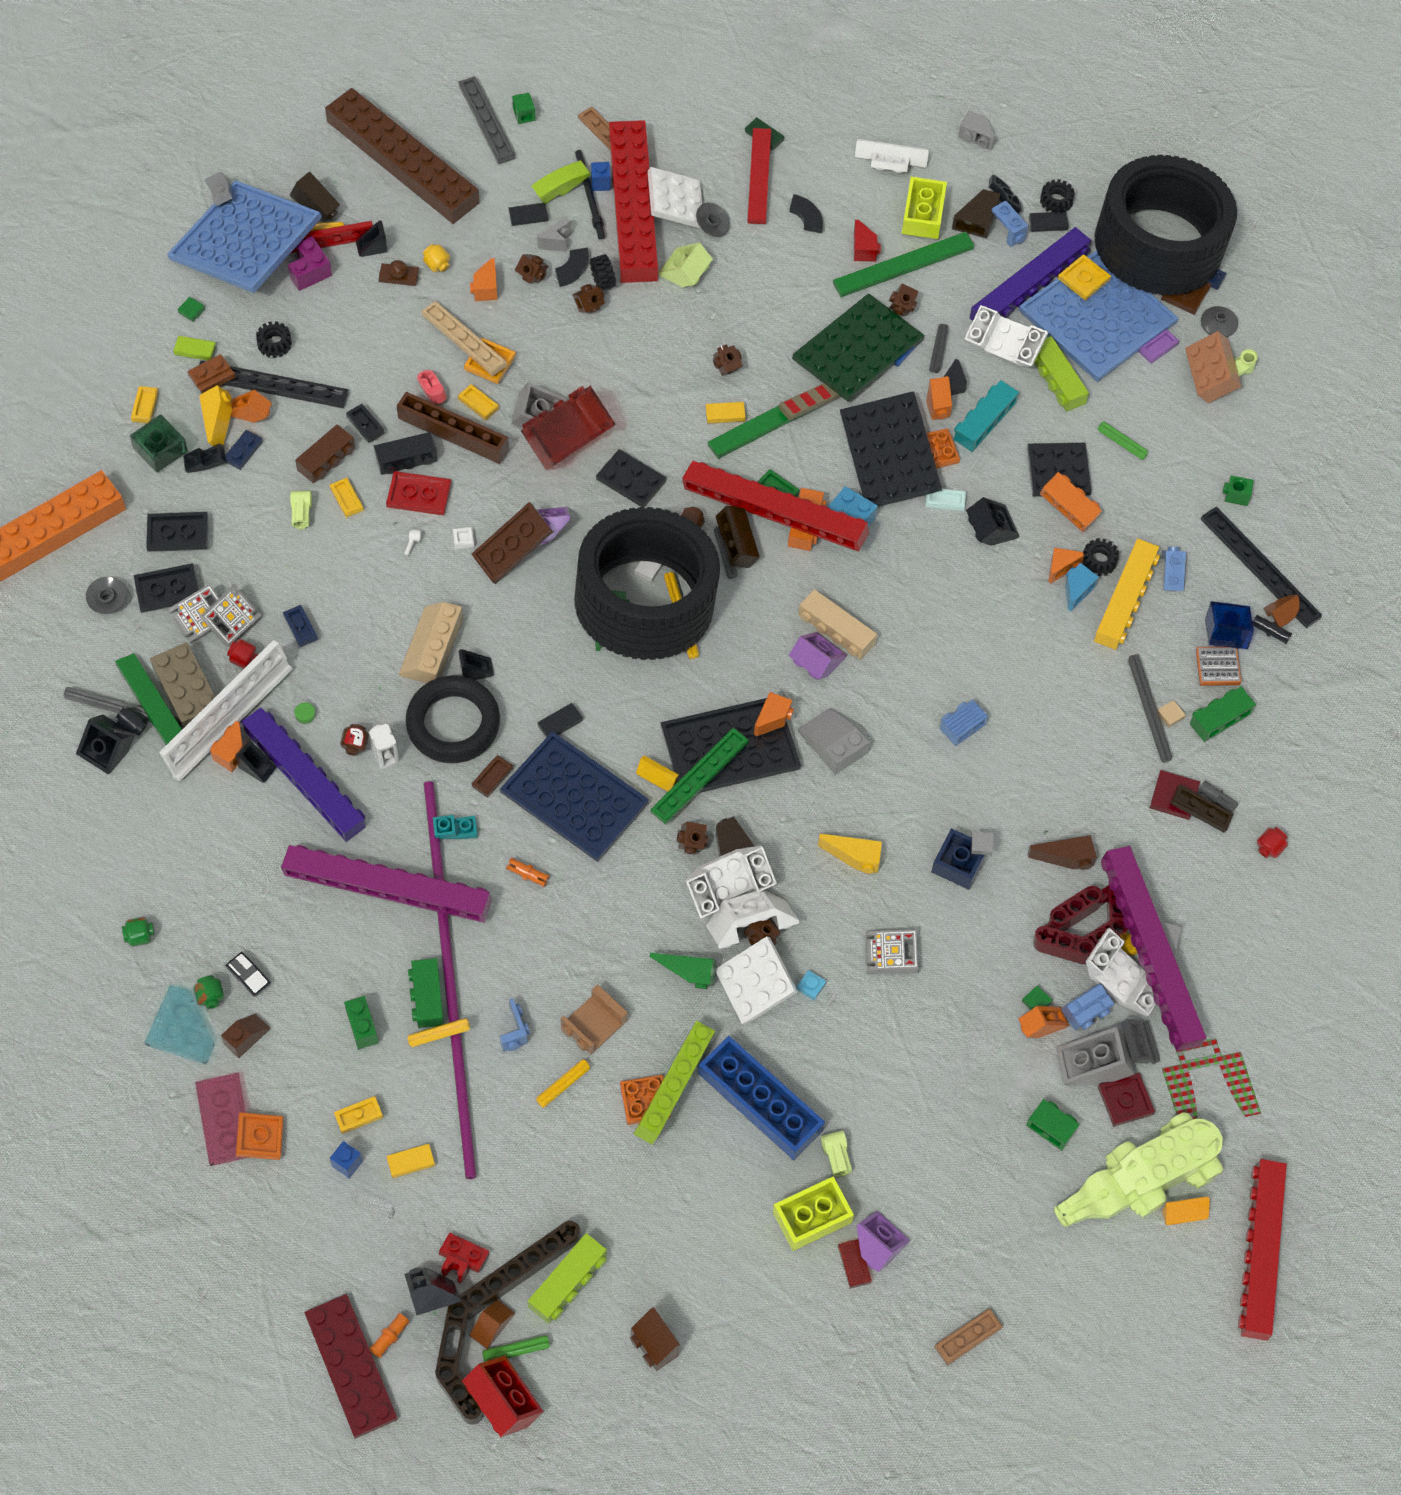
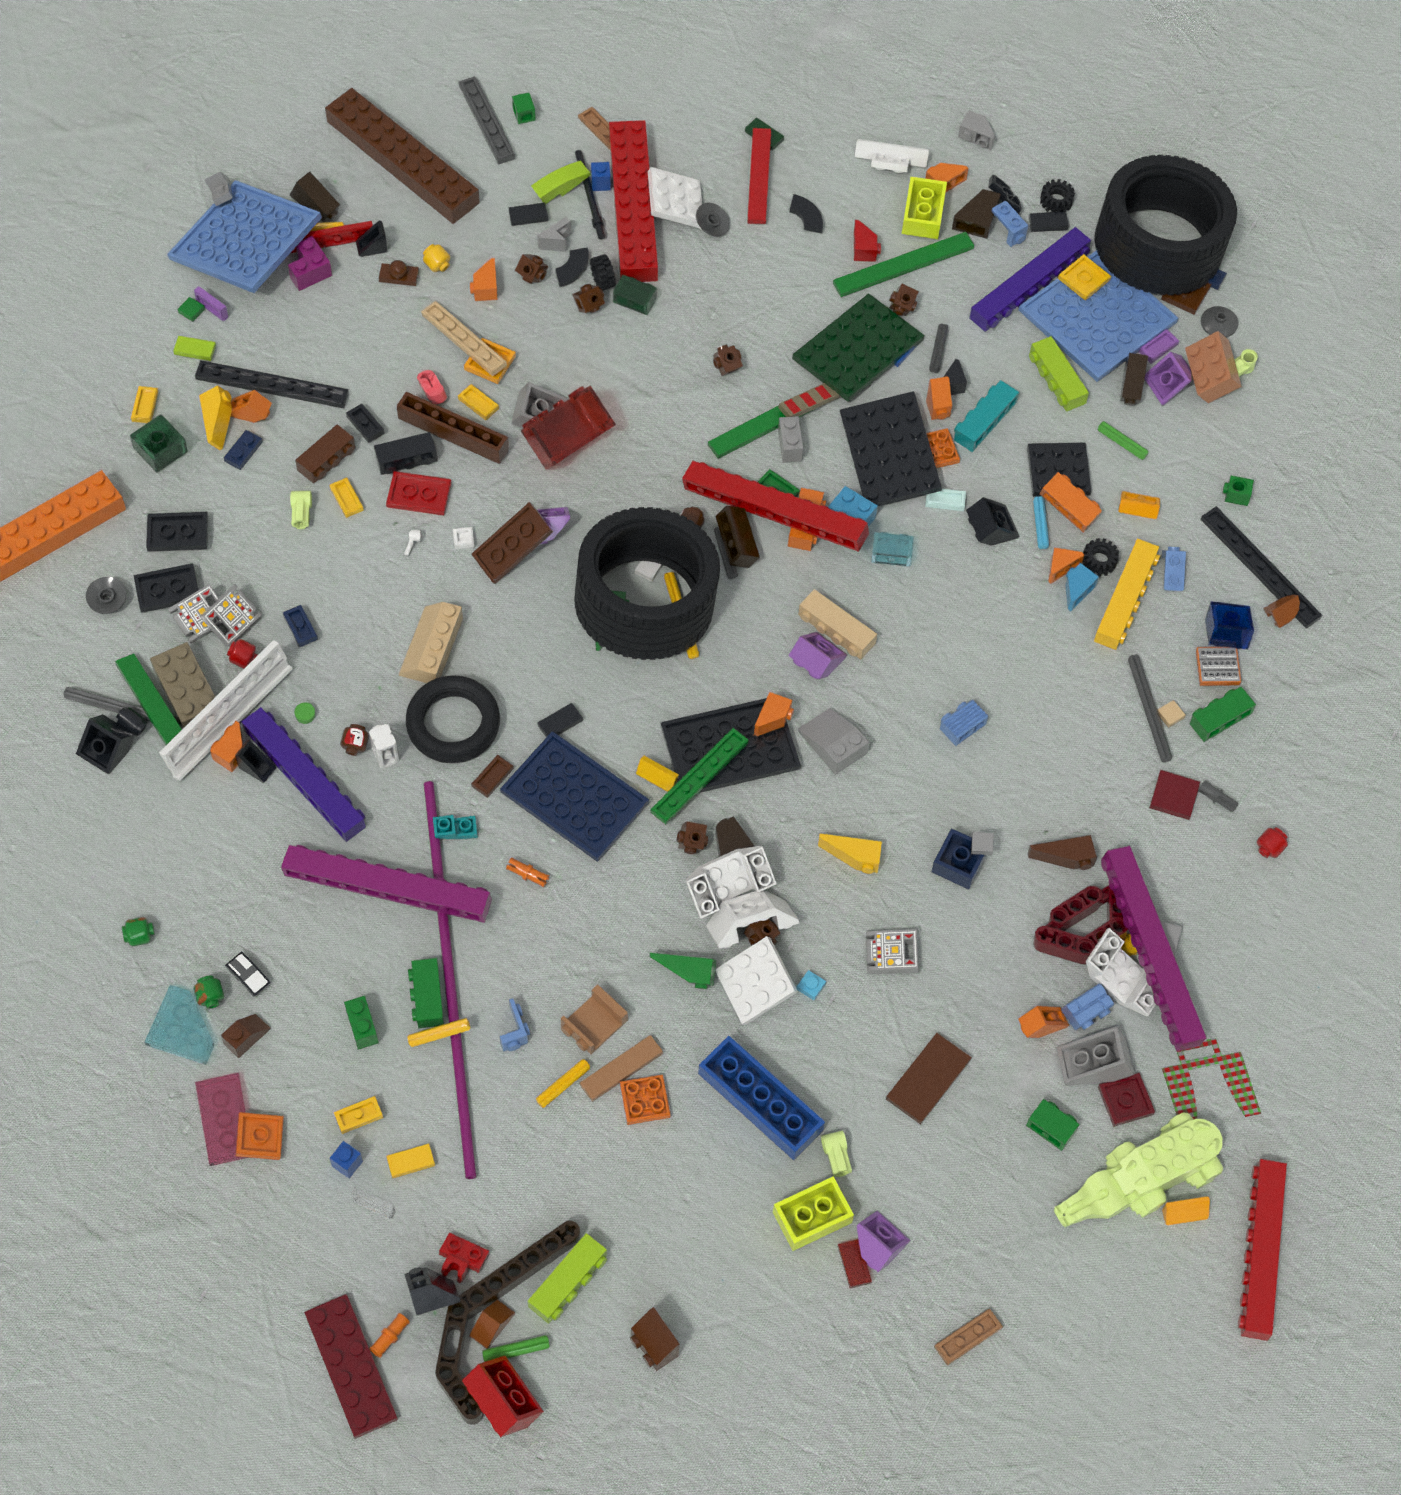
black slope [183,443,226,473] -> none
dark orange plate [187,354,236,394] -> none
black tyre [256,321,292,358] -> none
black slope [458,649,494,680] -> none
black plate [596,449,666,507] -> none
lime brick [633,1020,715,1145] -> none
yellowish green slope [658,242,713,287] -> none
yellow tile [705,402,745,424] -> none
white slope [964,305,1048,367] -> none
green tile [1022,985,1053,1010] -> none
dark grey plate [1121,1019,1160,1064] -> none
dark brown tile [1170,784,1234,833] -> none
black pin [1251,614,1292,644] -> none
none -> medium lavender tile [194,286,228,321]
none -> medium nougat tile [580,1035,663,1102]
none -> clear green brick [613,275,657,315]
none -> light grey brick [778,416,803,463]
none -> clear light blue brick [871,532,914,567]
none -> reddish brown tile [886,1033,972,1125]
none -> orange slope [925,163,968,193]
none -> medium azure axle [1033,496,1049,549]
none -> light orange slope [1119,491,1160,519]
none -> dark brown slope [1120,352,1148,406]
none -> medium lavender slope [1144,351,1192,406]

